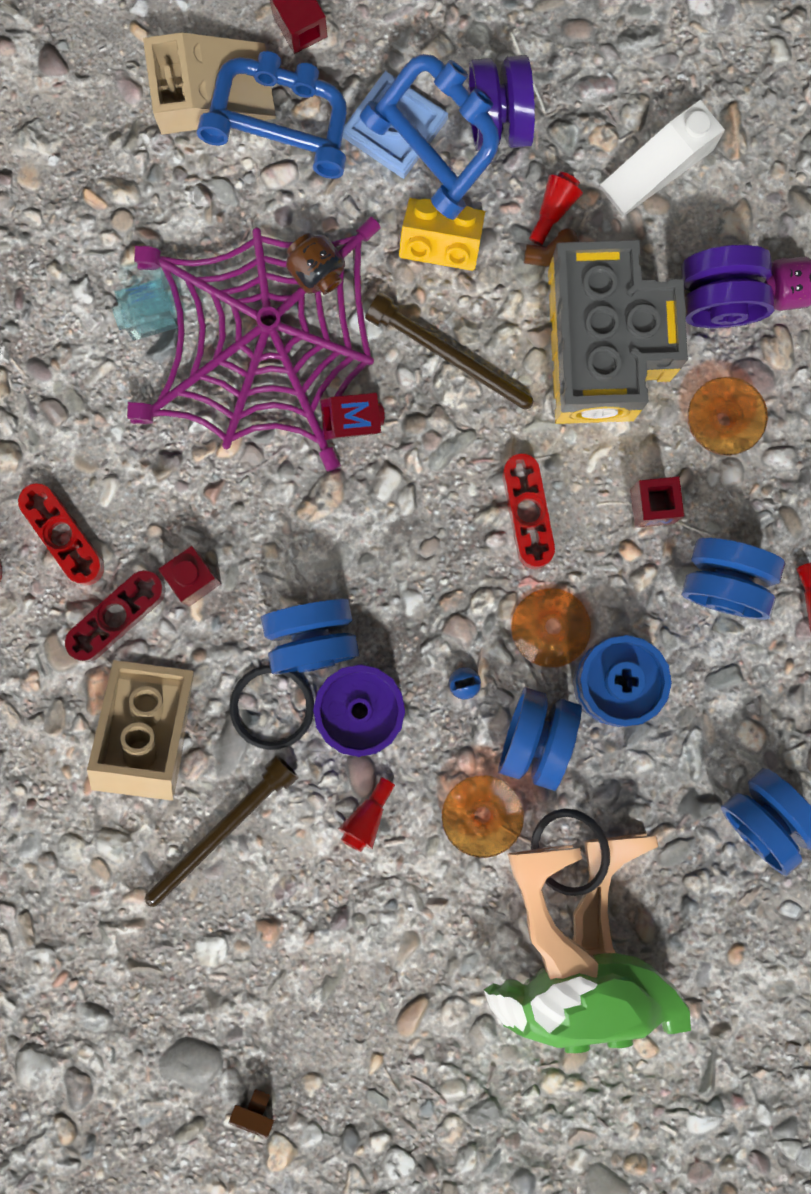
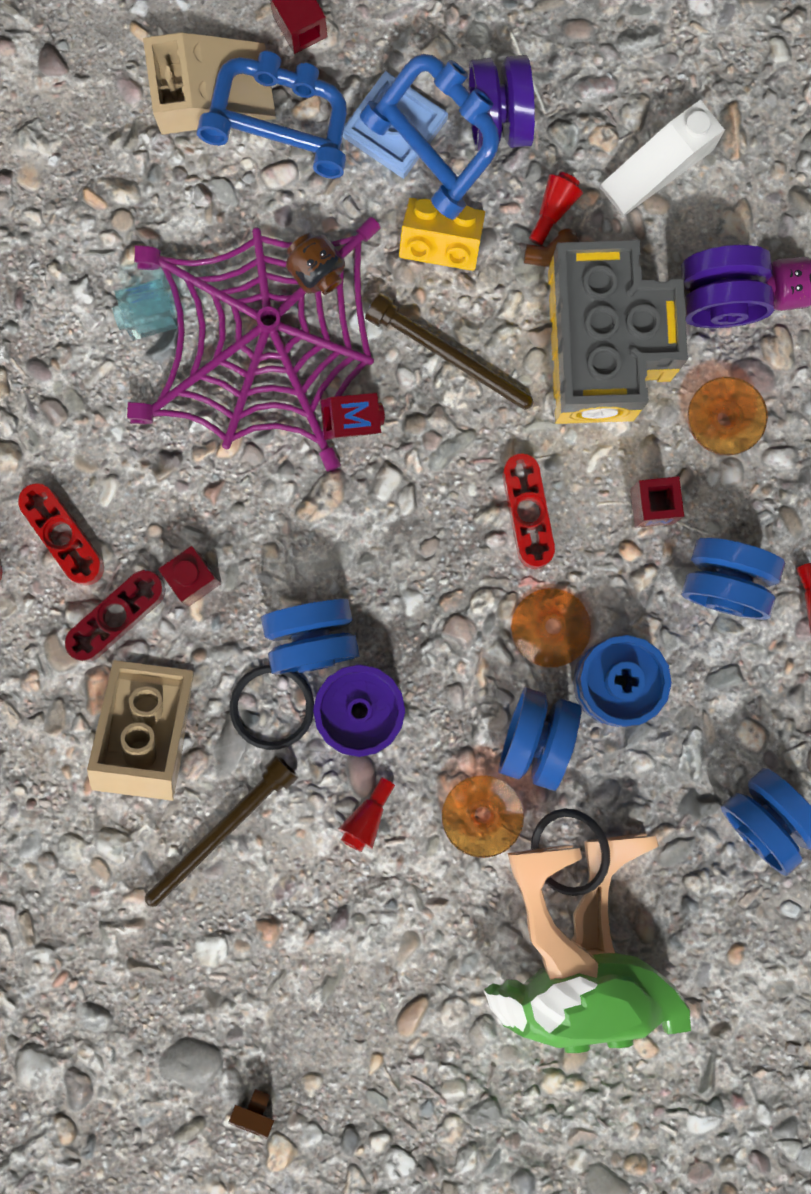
blue hinge [448,667,481,700] -> none

